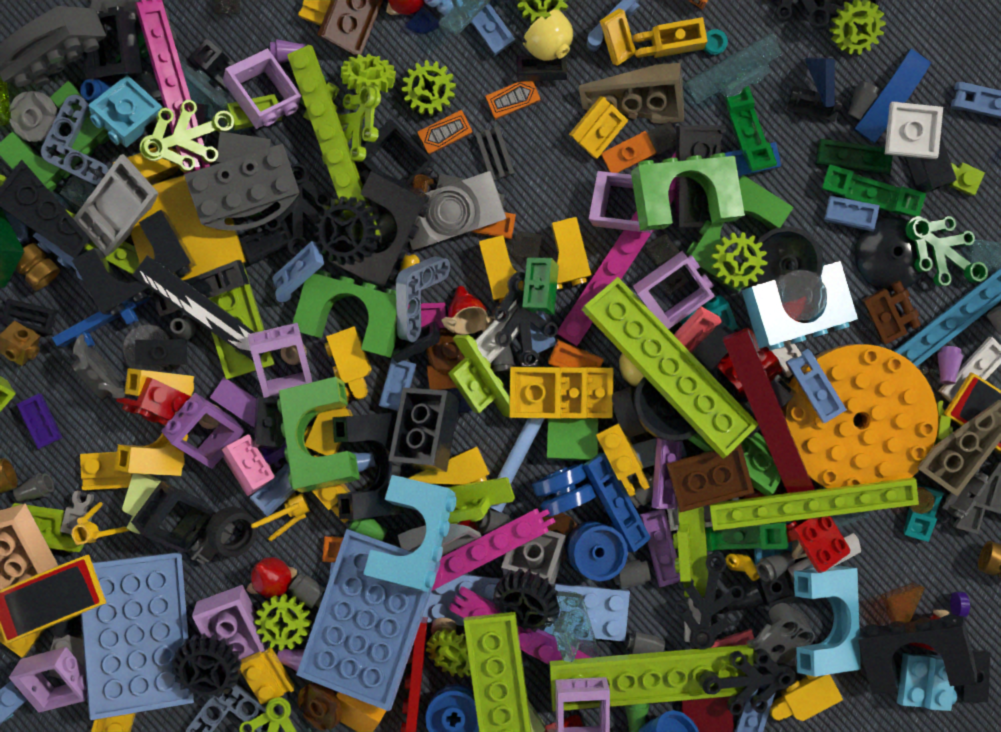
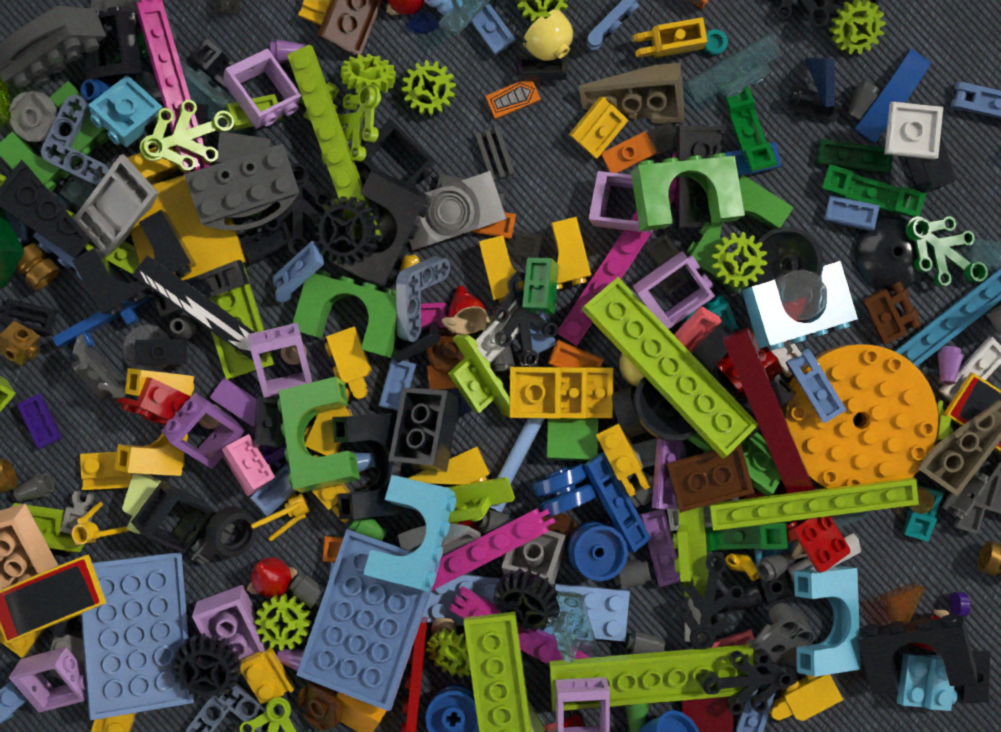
clear orange hand [413,174,434,193] -> none
tile [417,110,473,155] -> none
yellow tile [600,8,636,66] -> none
lime plate [949,162,985,196] -> none

